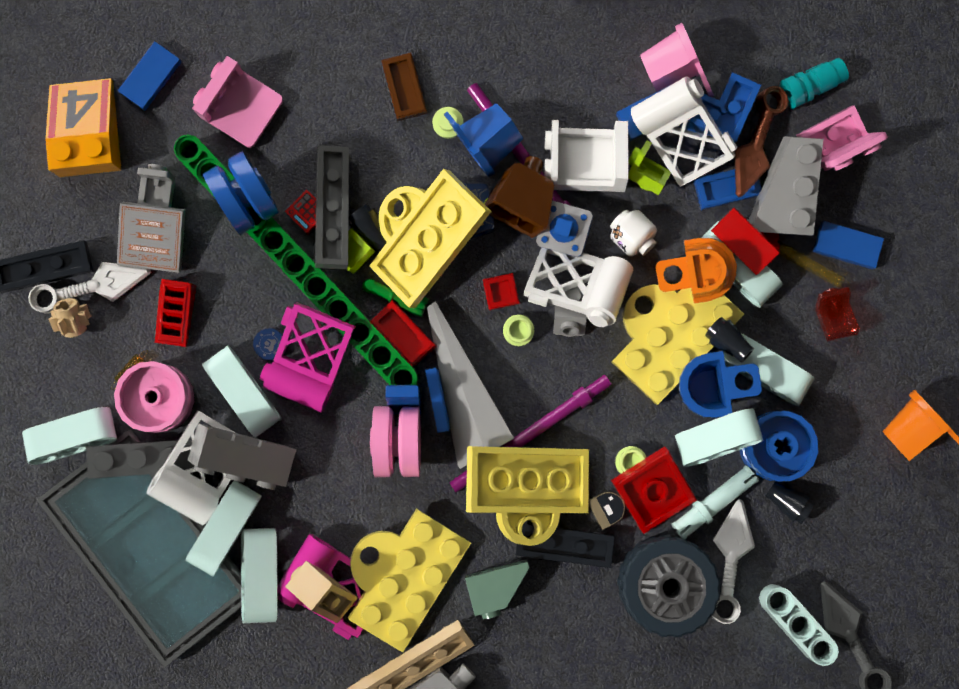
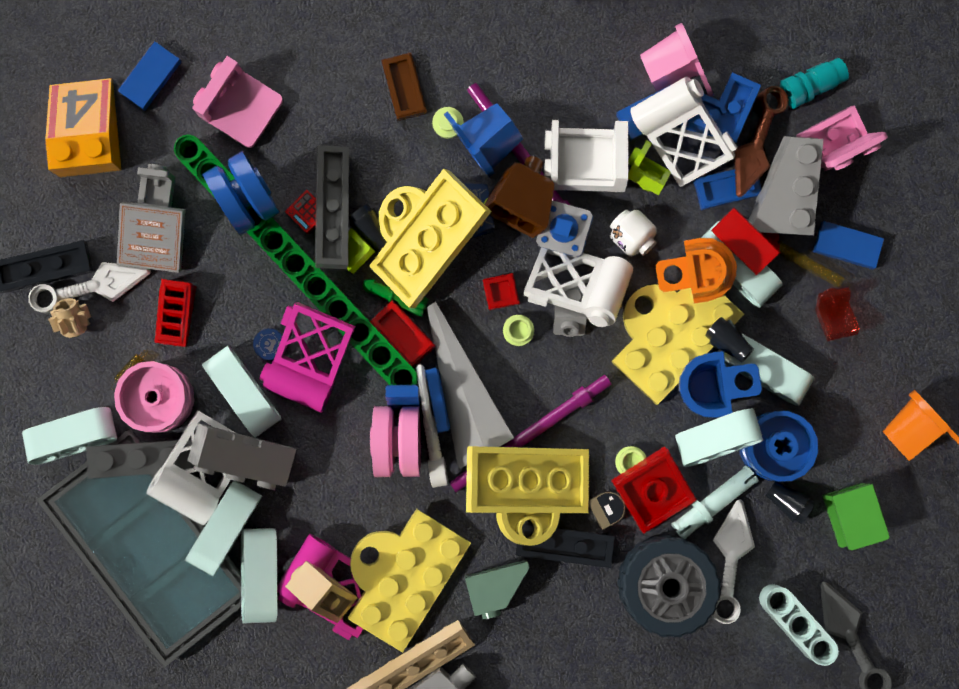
none -> white piece [416,364,448,488]
none -> bright green piece [822,483,889,550]

